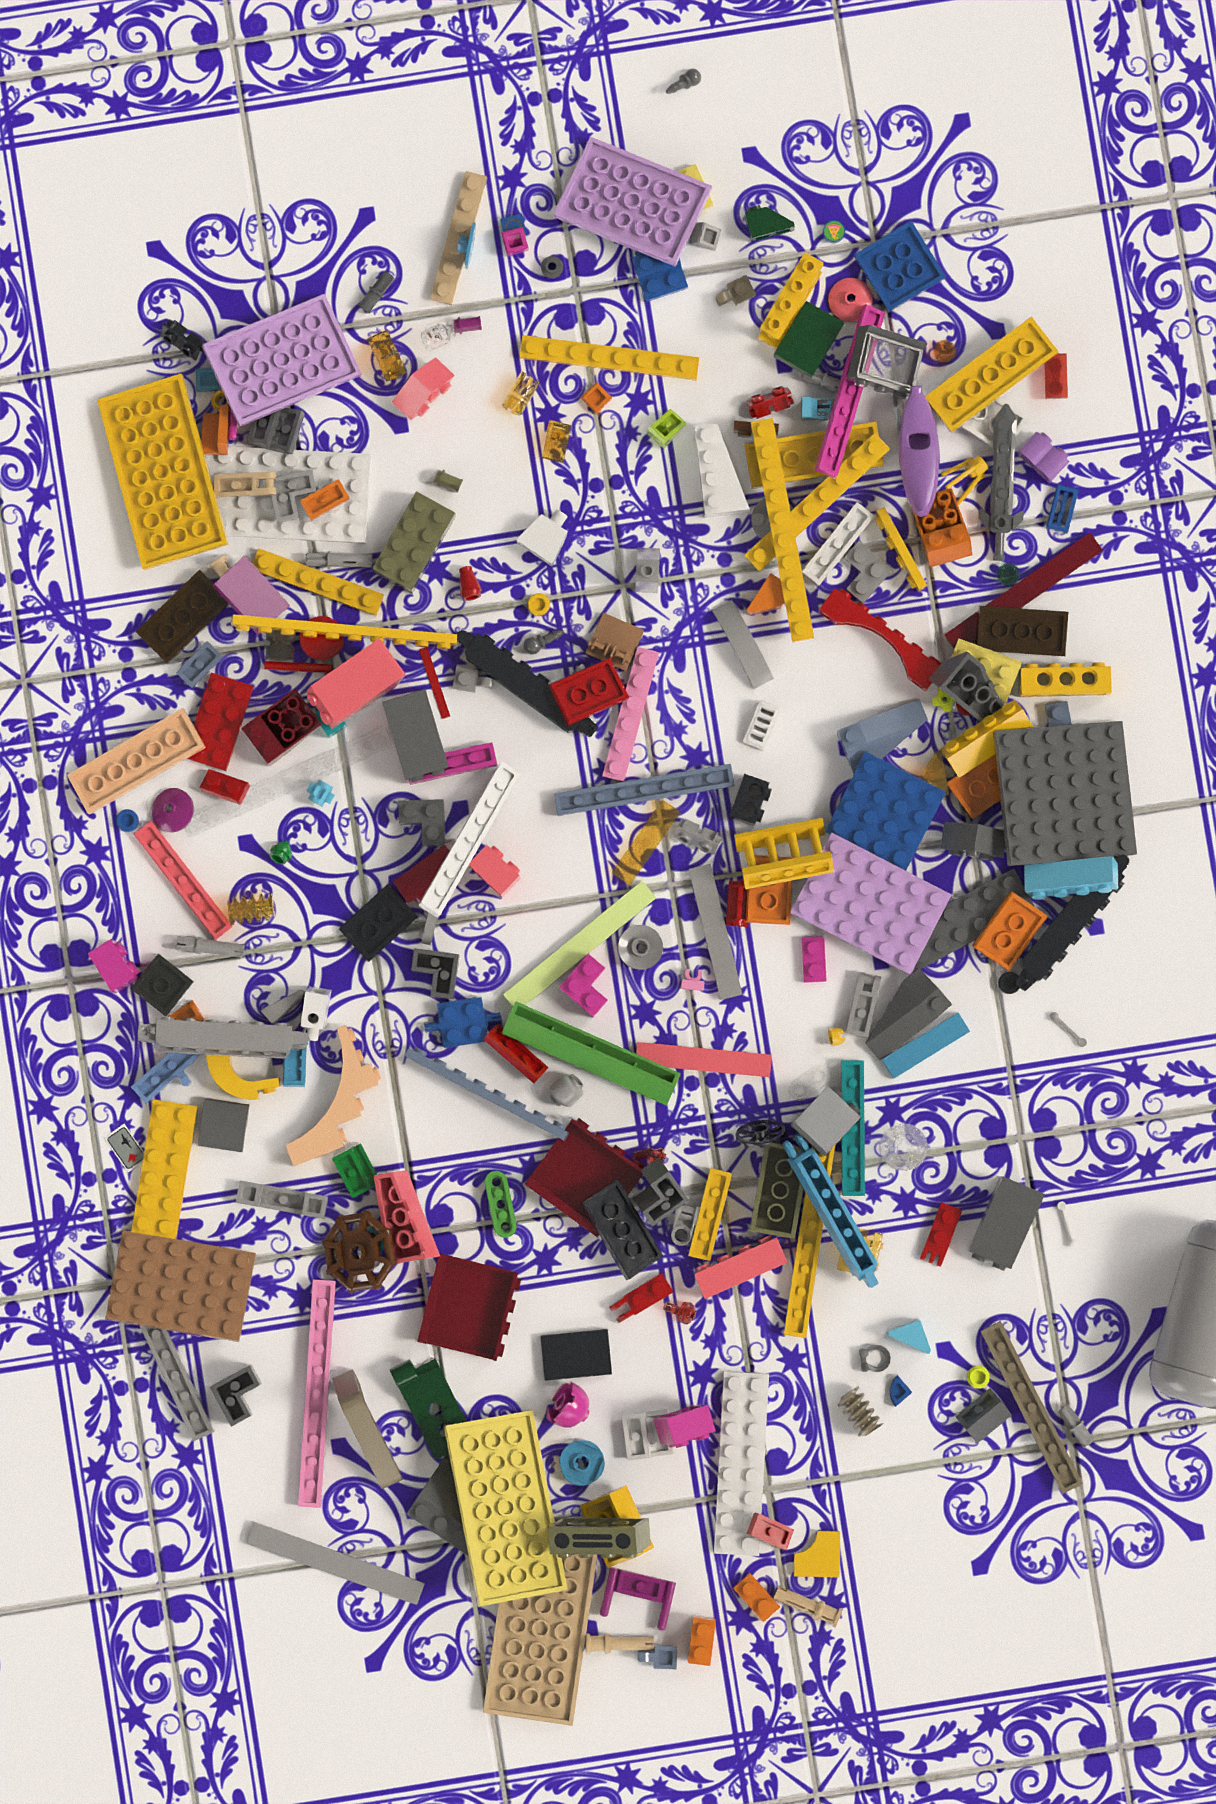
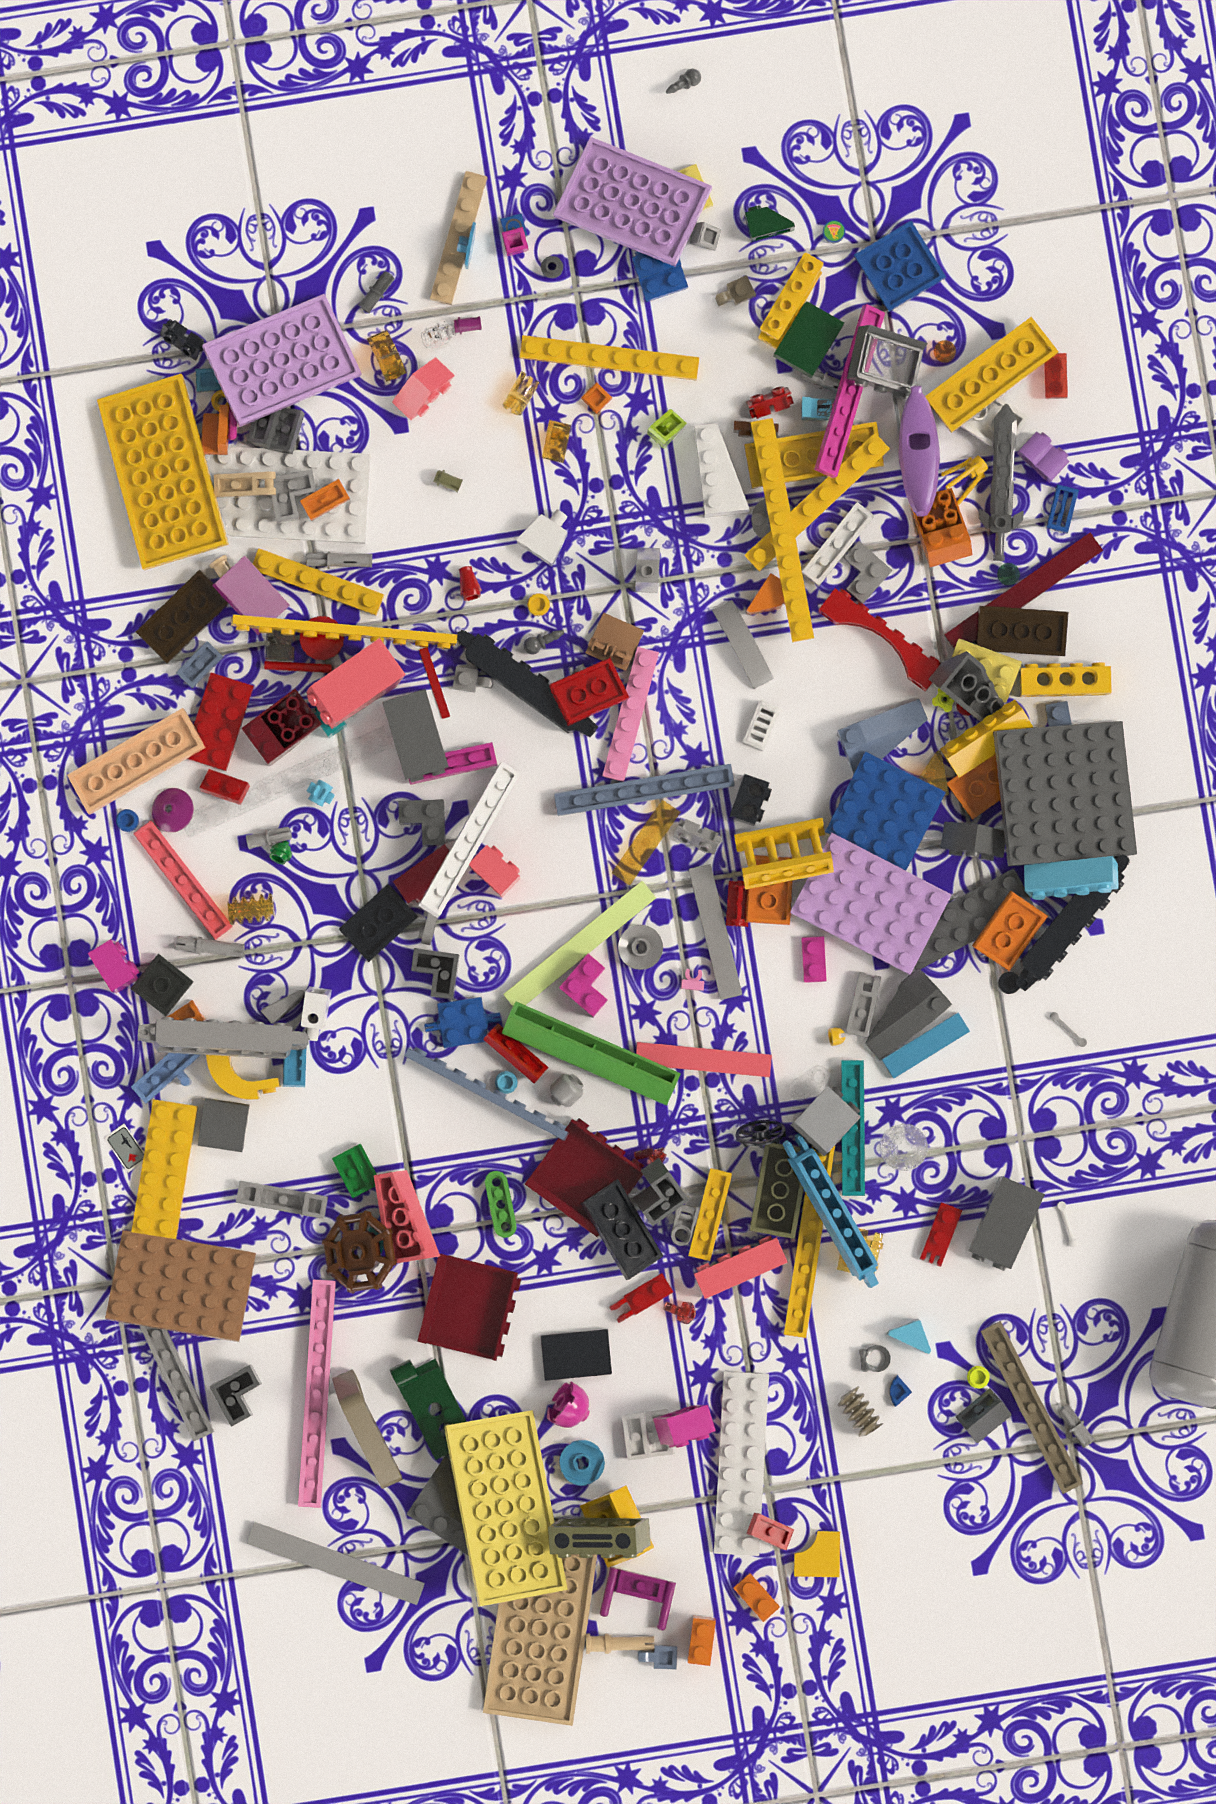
light nougat arch [285,1025,381,1166] -> none
olive brick [372,491,456,594] -> none
tan pin [773,1586,843,1628] -> none
coral dish [828,278,873,322] -> none
yellow plate [874,507,927,592] -> none
none -> light grey axle [246,827,292,849]
none -> medium azure plate [495,1071,518,1094]

